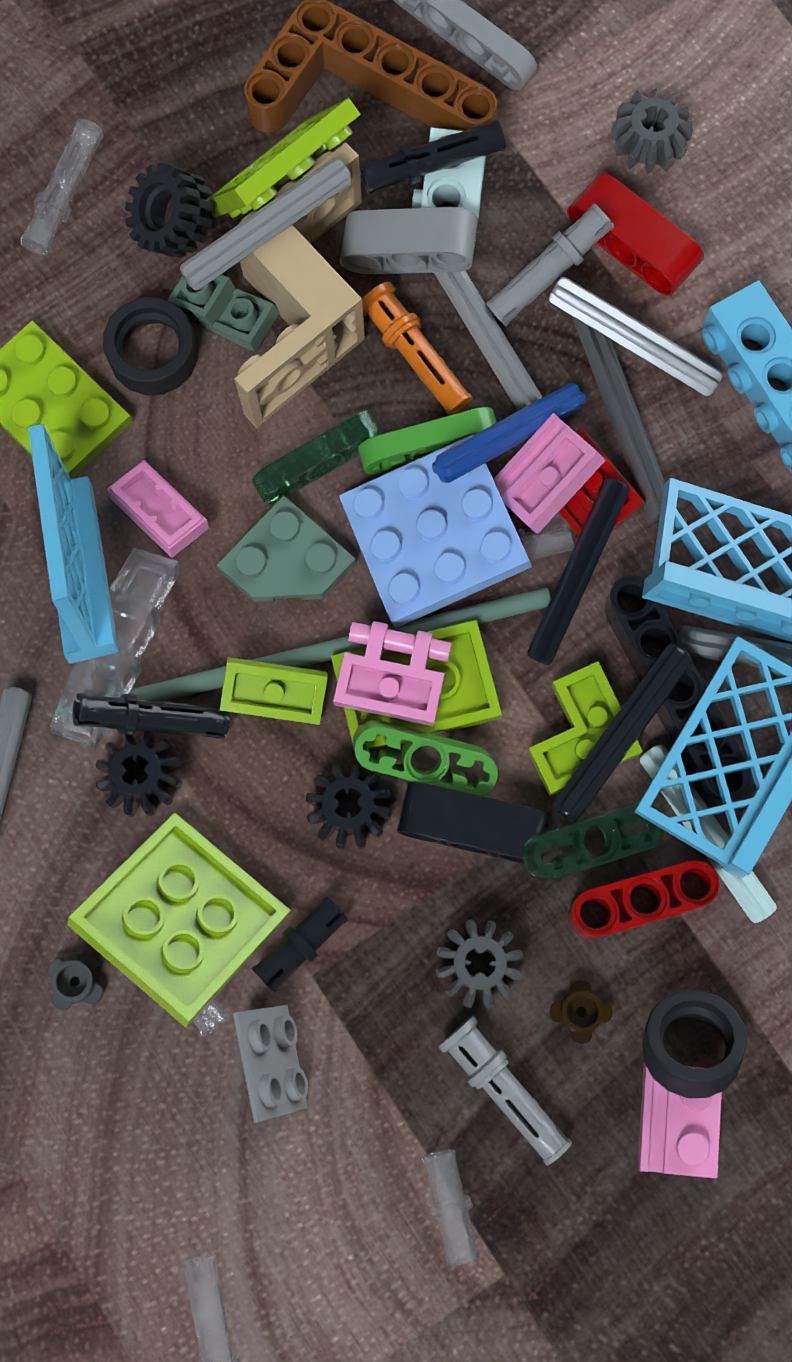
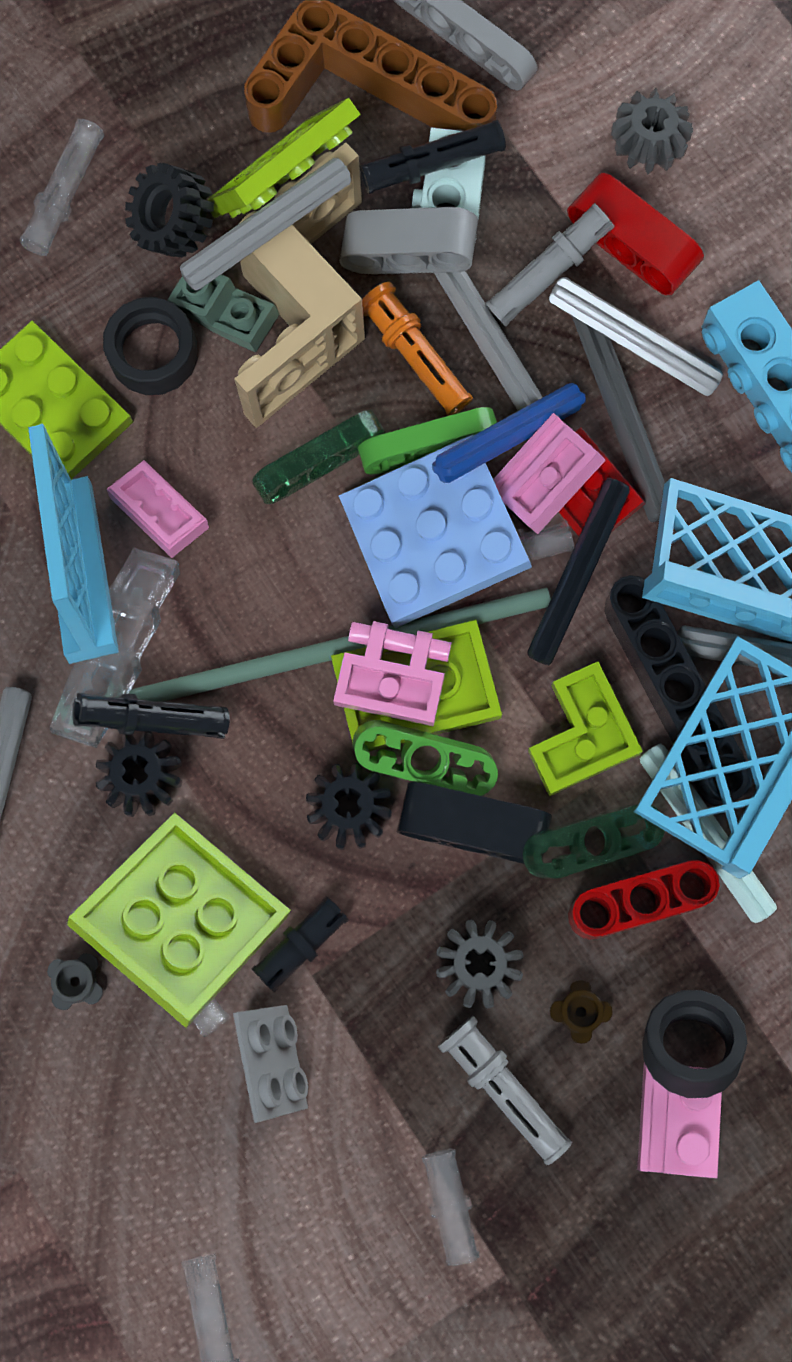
sand green plate [216,495,356,602] -> none
lime plate [220,657,328,725] -> none
black axle [553,644,693,822] -> none

